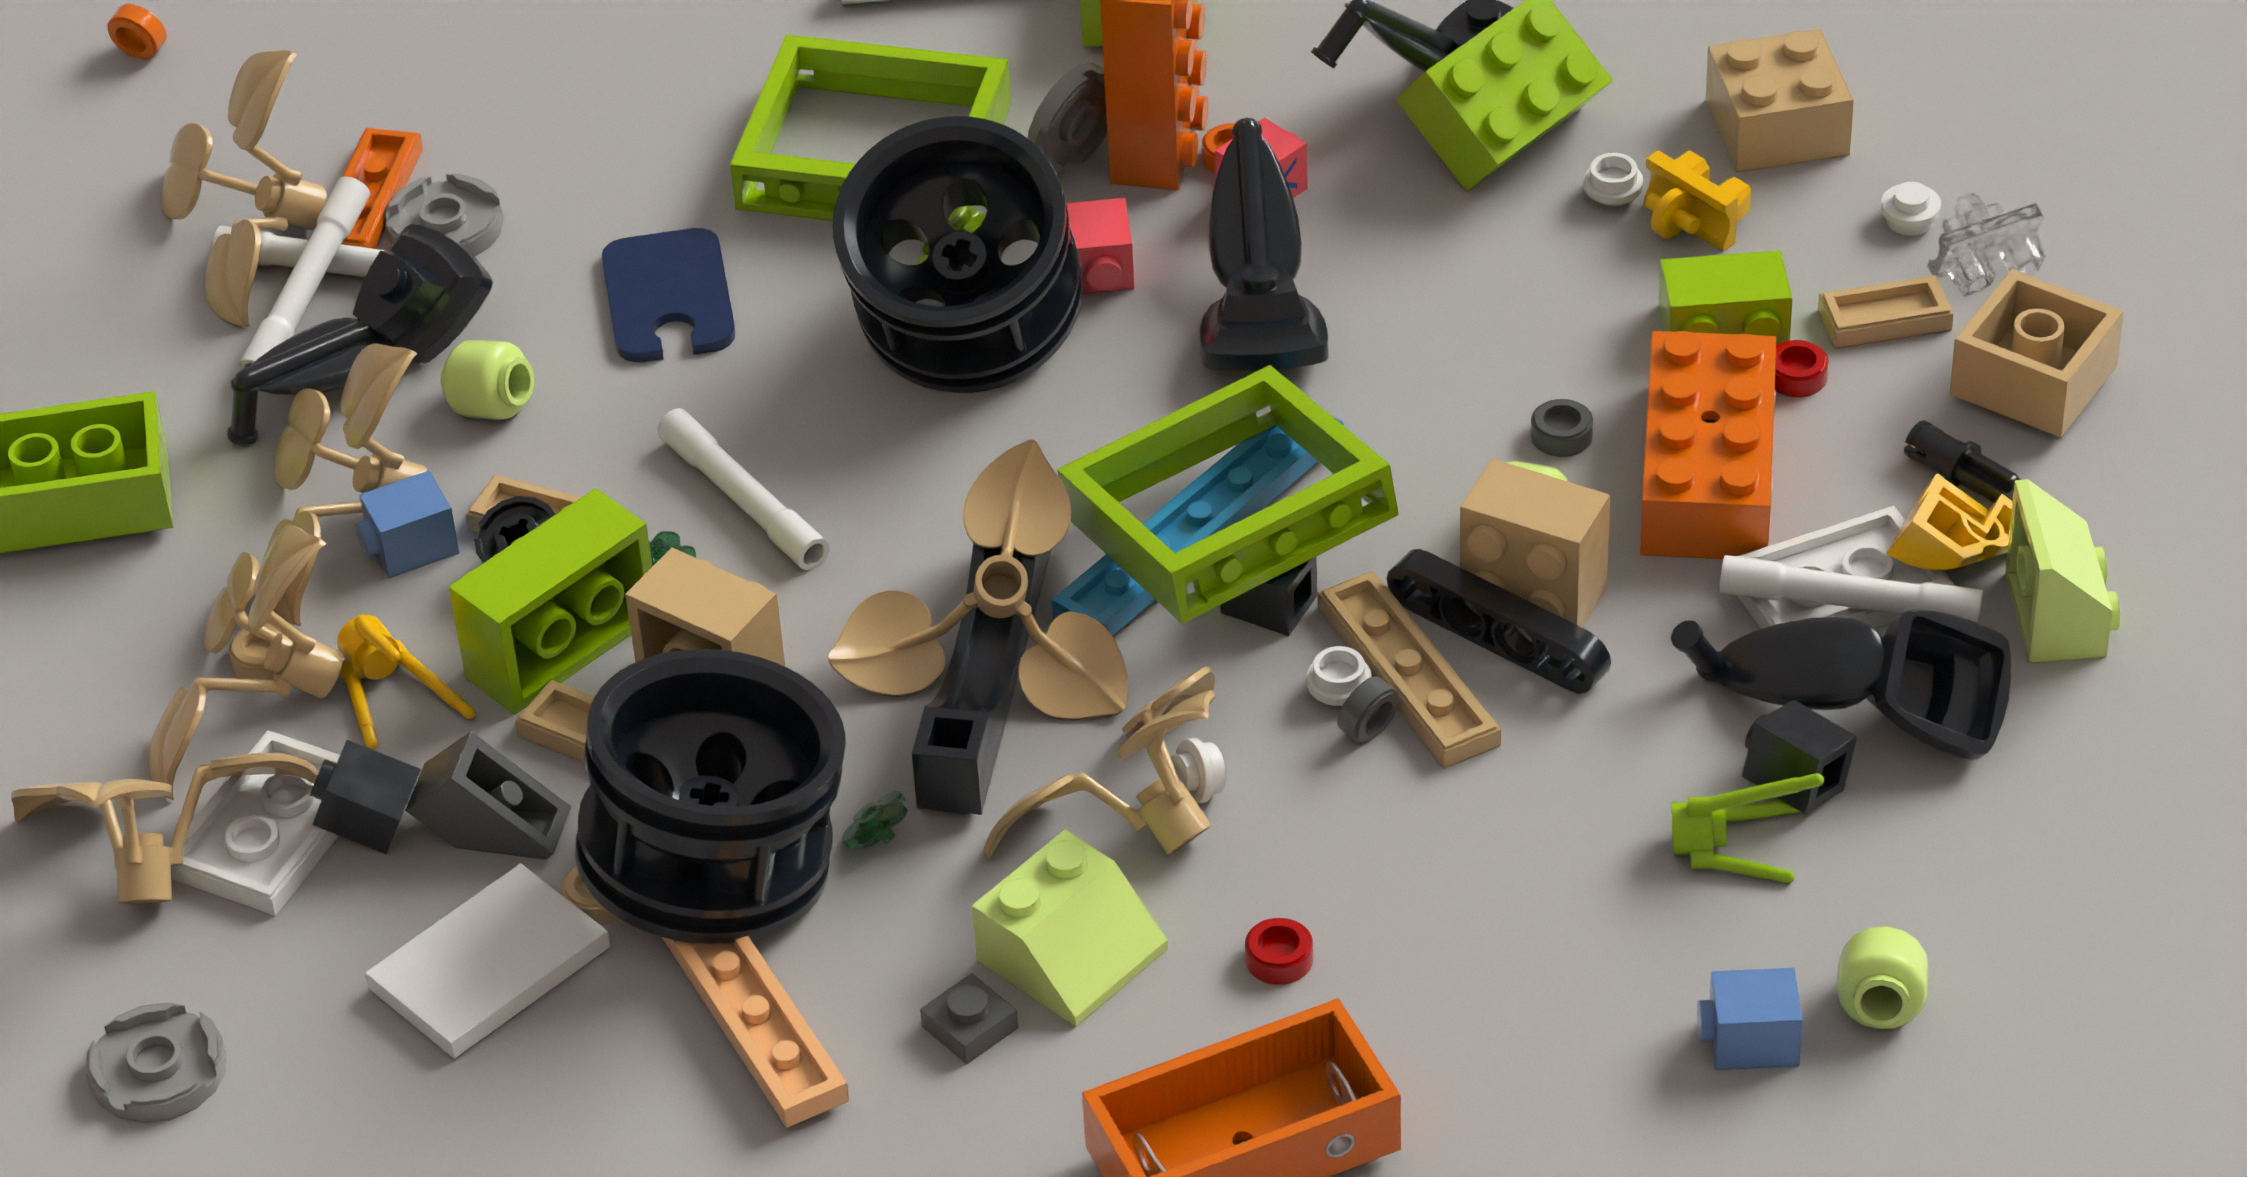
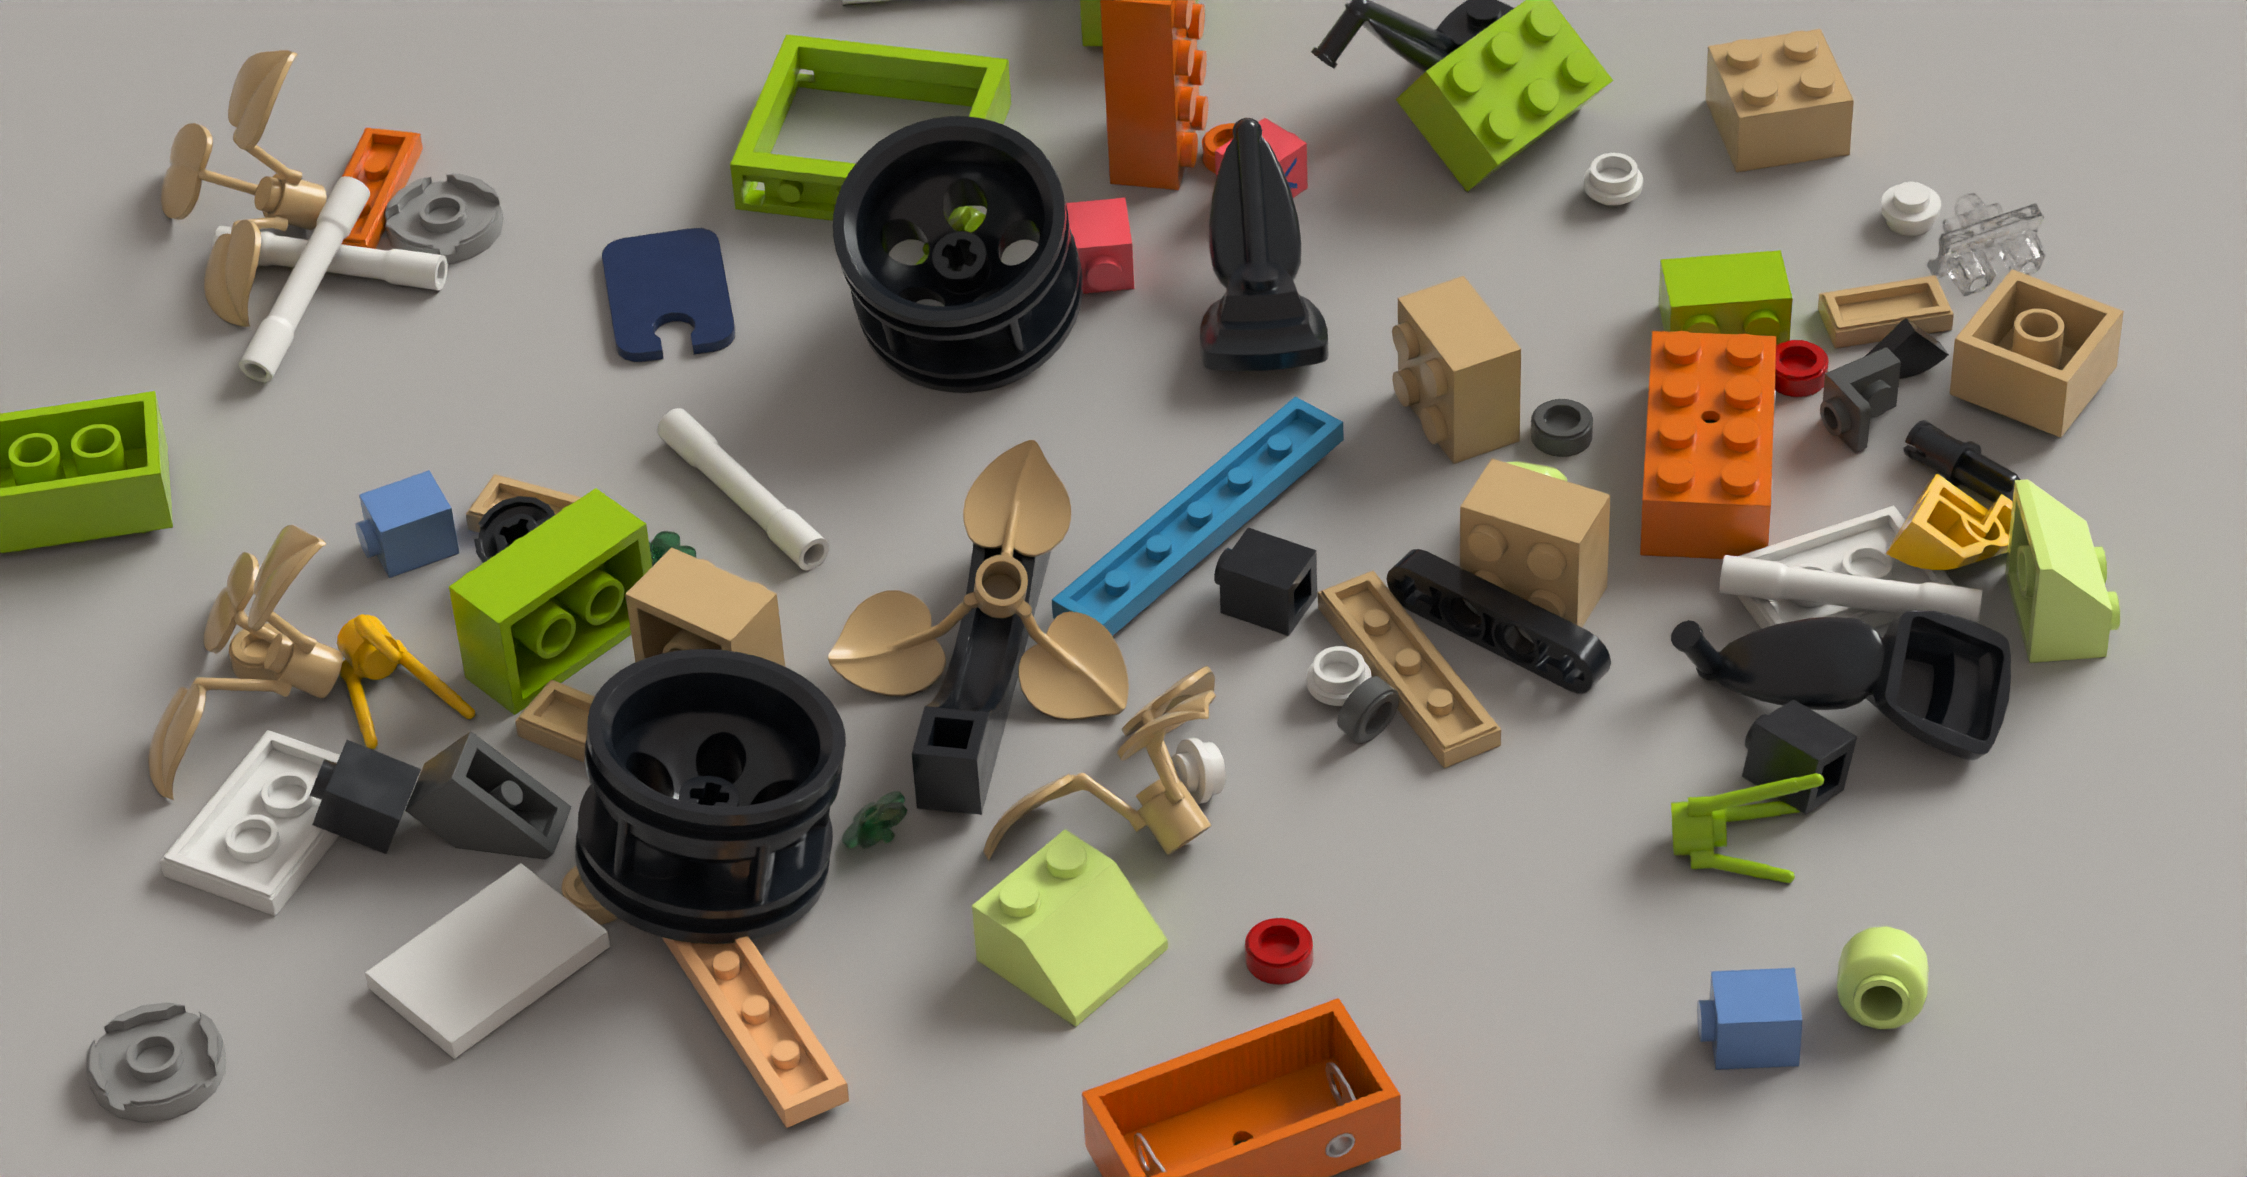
tan plant [11,753,318,904] -> none
orange tile [107,4,167,59] -> none
black piece [227,224,493,445] -> none
tan plant [262,344,428,626] -> none
yellowish green head [440,340,534,420] -> none
dark grey plate [920,973,1018,1064] -> none
light grey tile [1028,62,1107,174] -> none
lime window [1057,365,1399,624] -> none
yellow hips [1644,150,1751,252] -> none
none -> tan brick [1392,276,1521,464]
none -> dark grey bracket [1820,347,1901,453]
none -> black tile [1864,318,1949,379]

